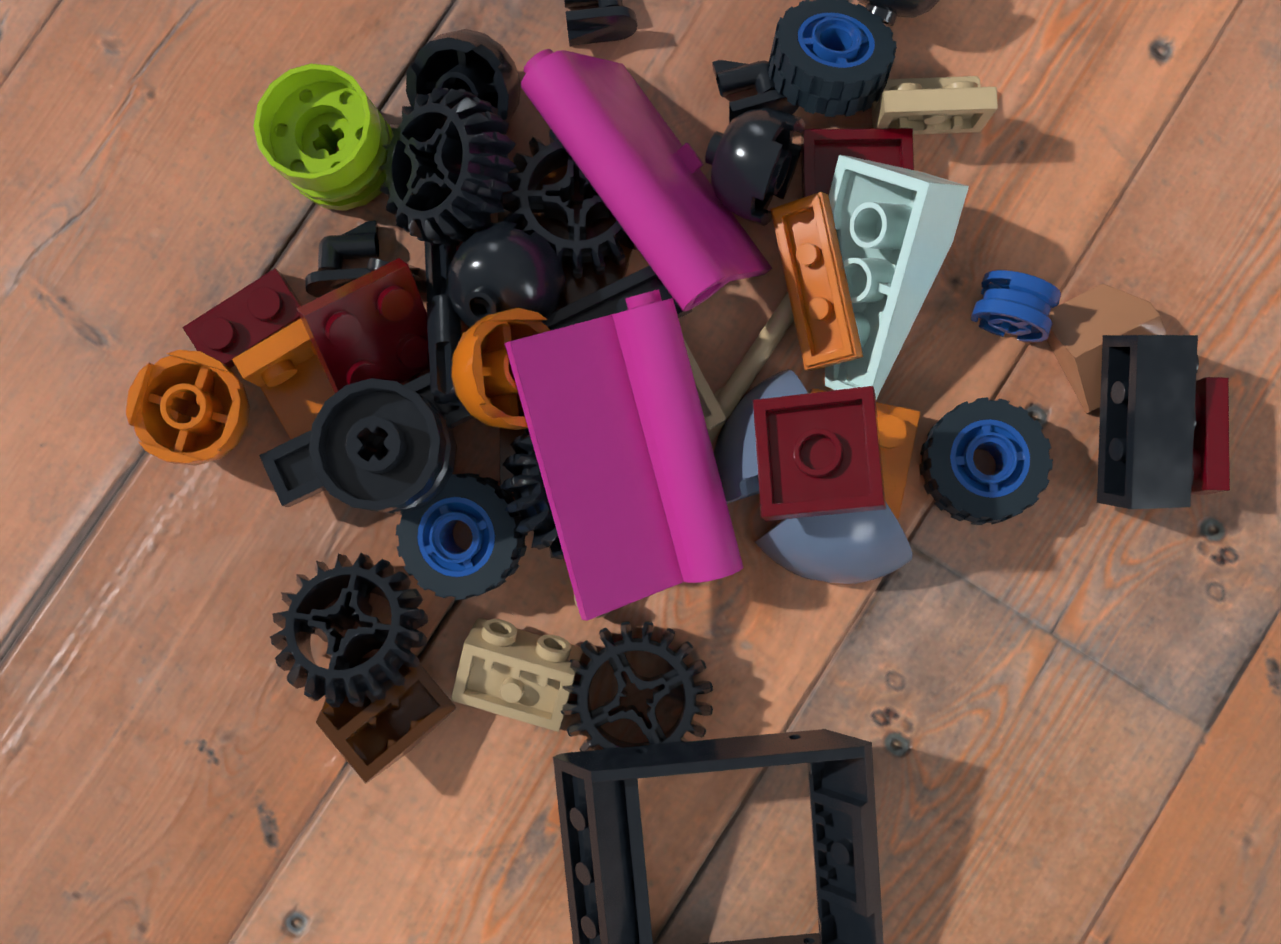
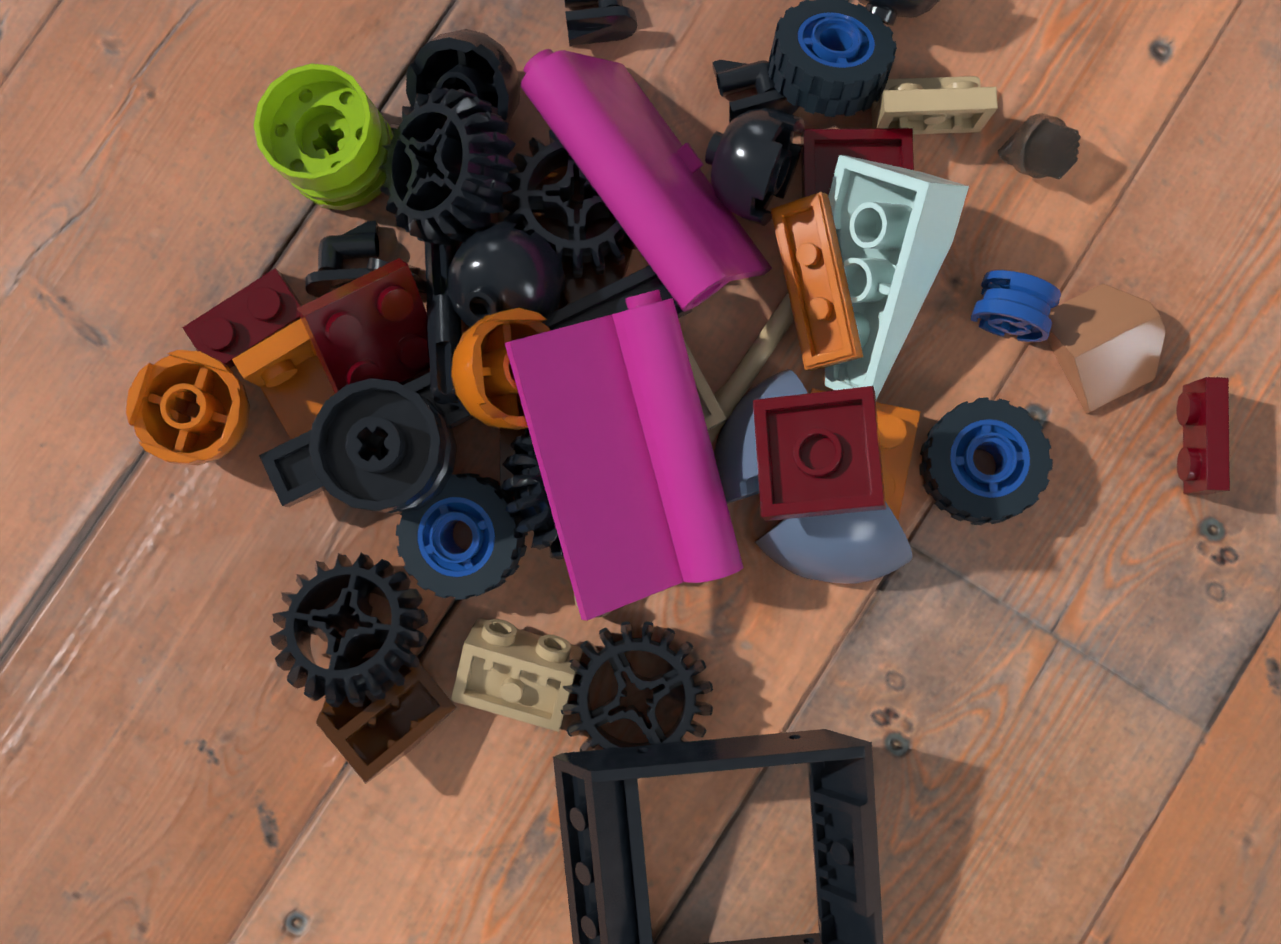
black brick [1097,335,1199,509] -> none
none -> clear smoke piece [998,113,1081,180]

